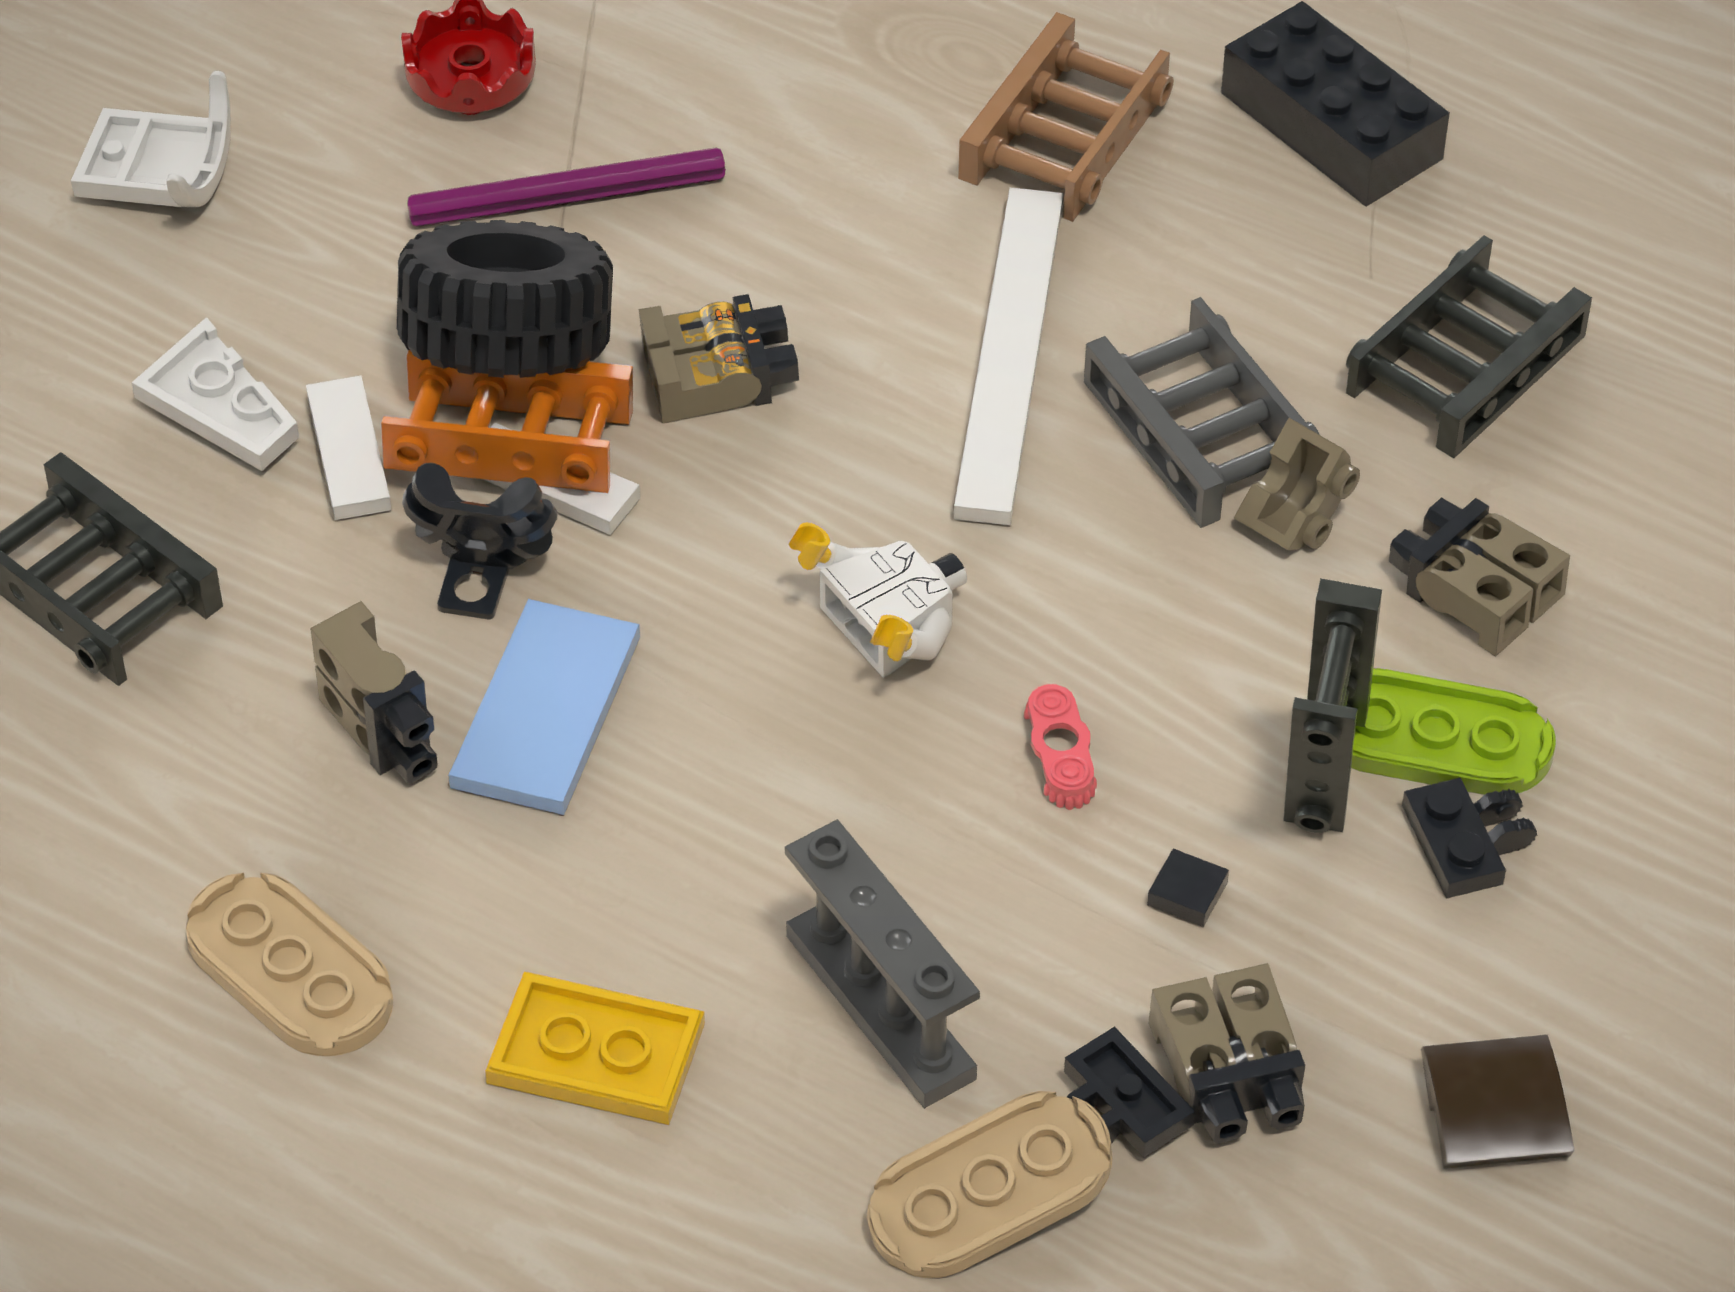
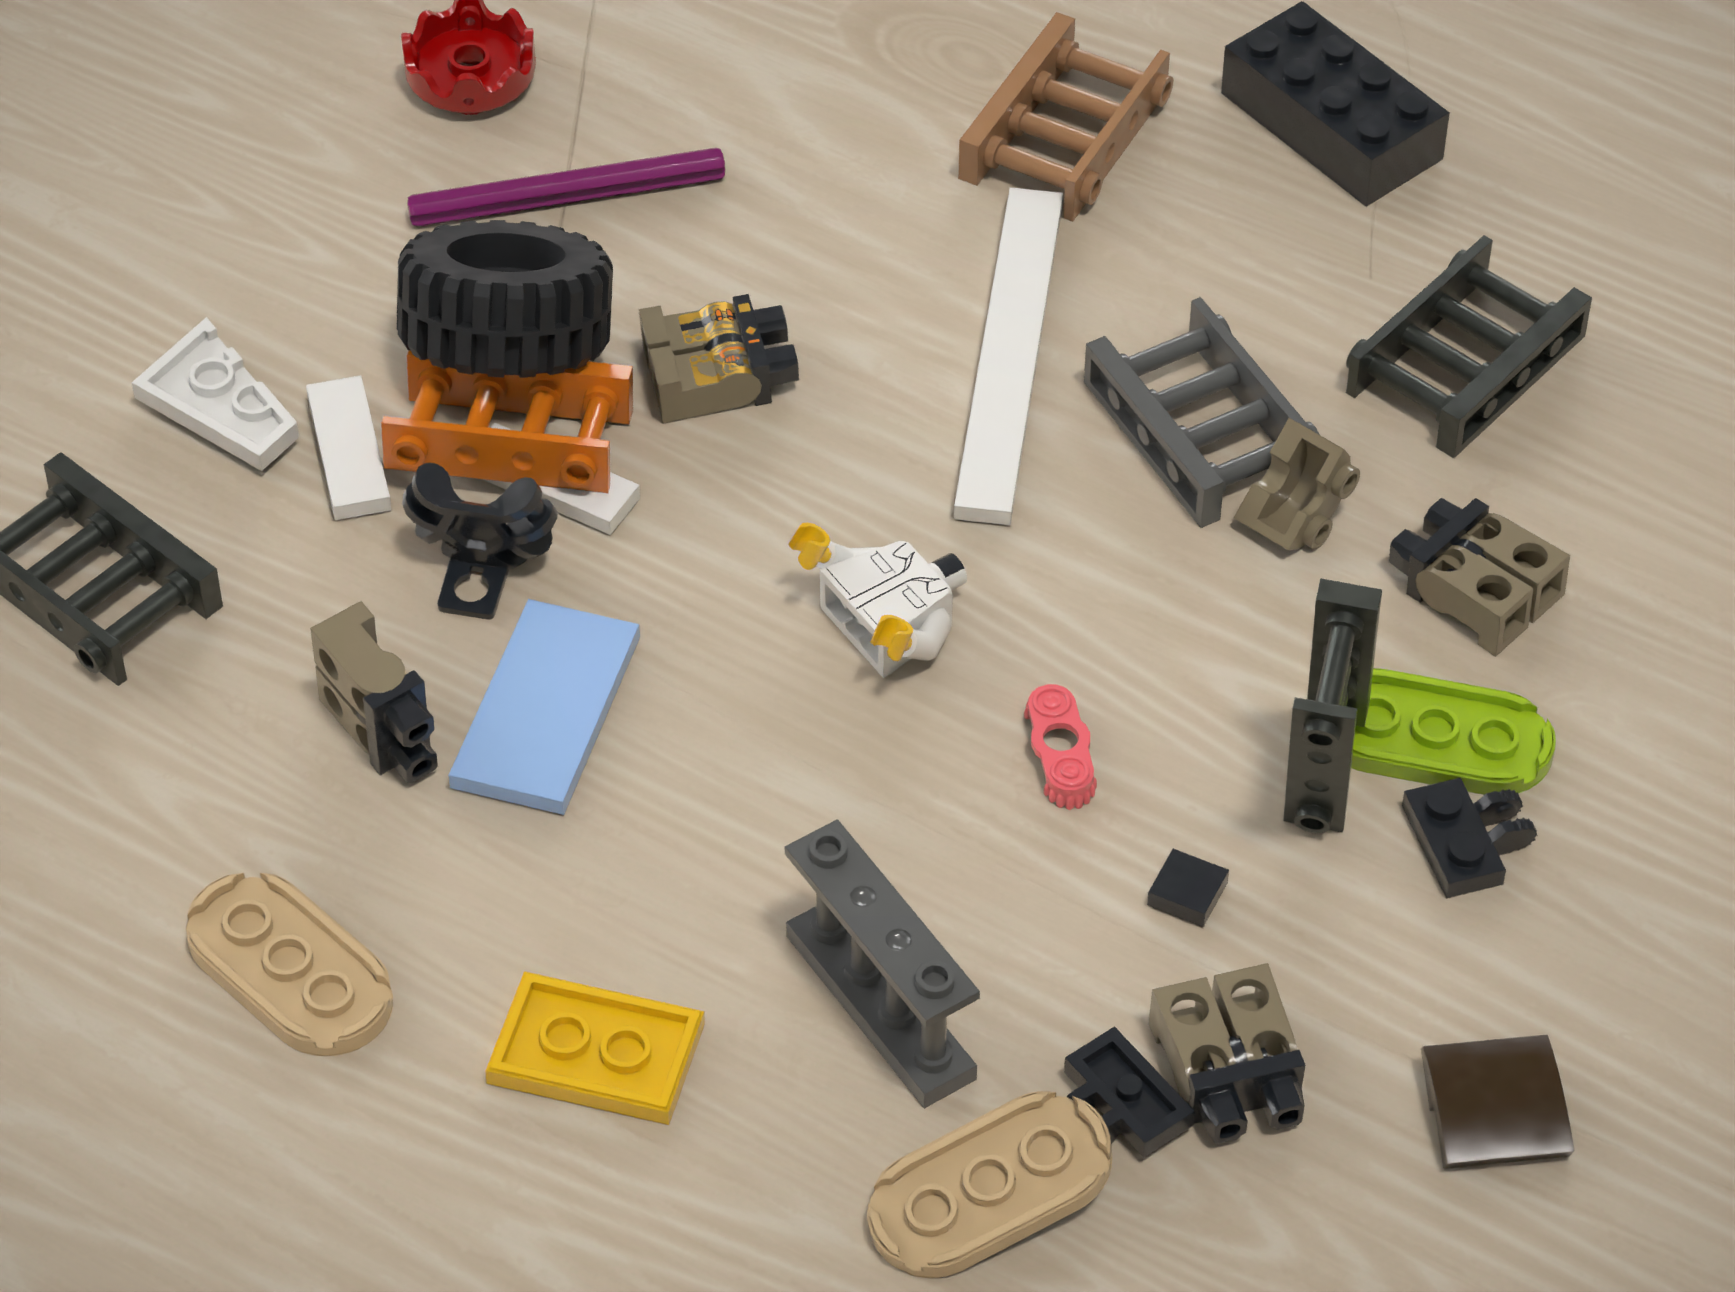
white piece [71,71,231,207] -> none

